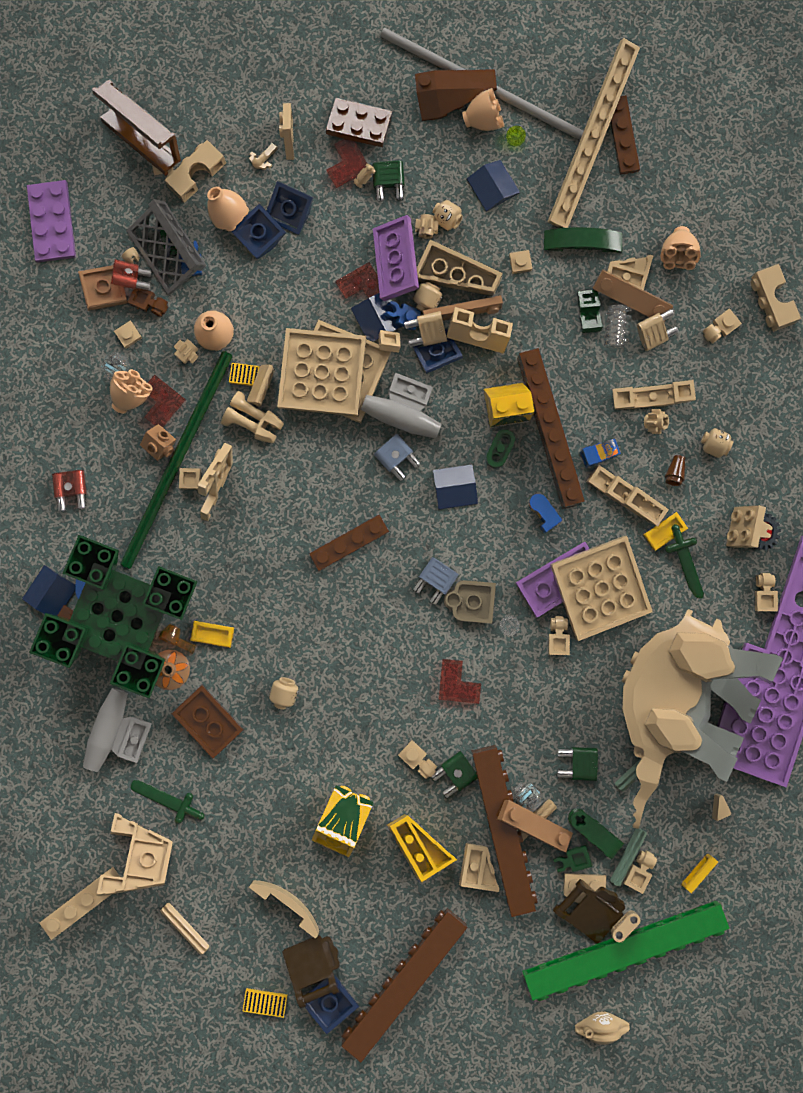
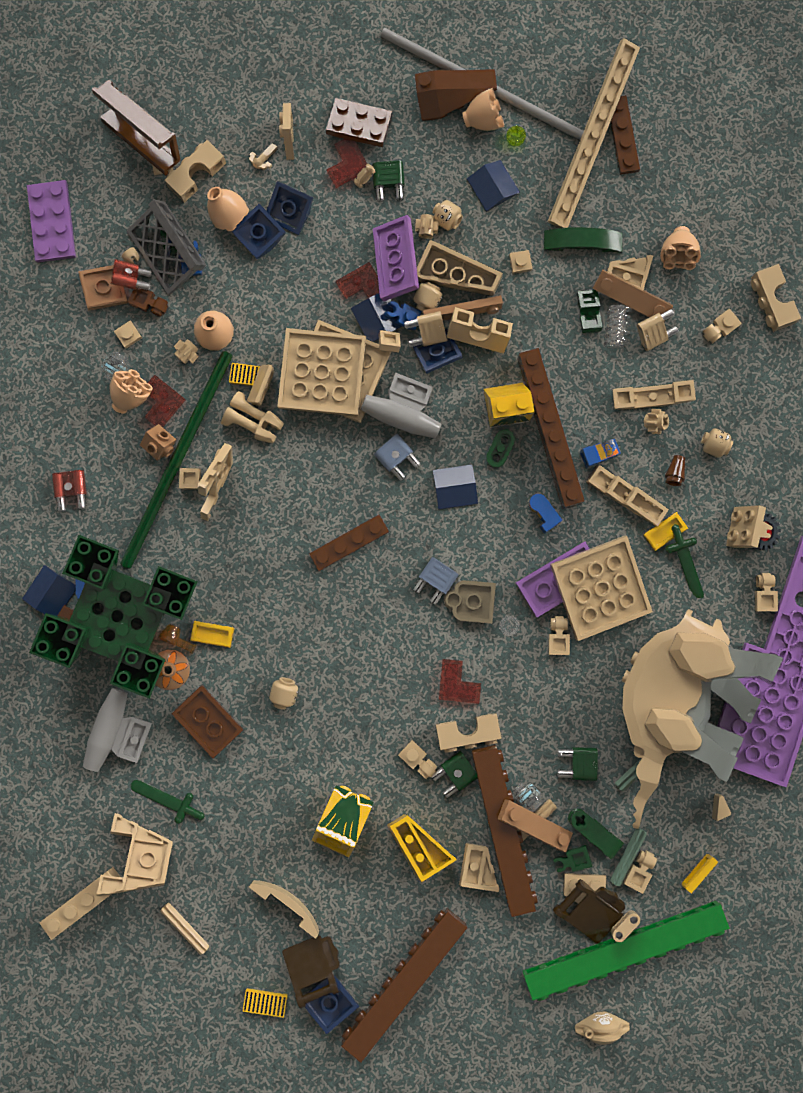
none -> tan arch [436,713,501,753]

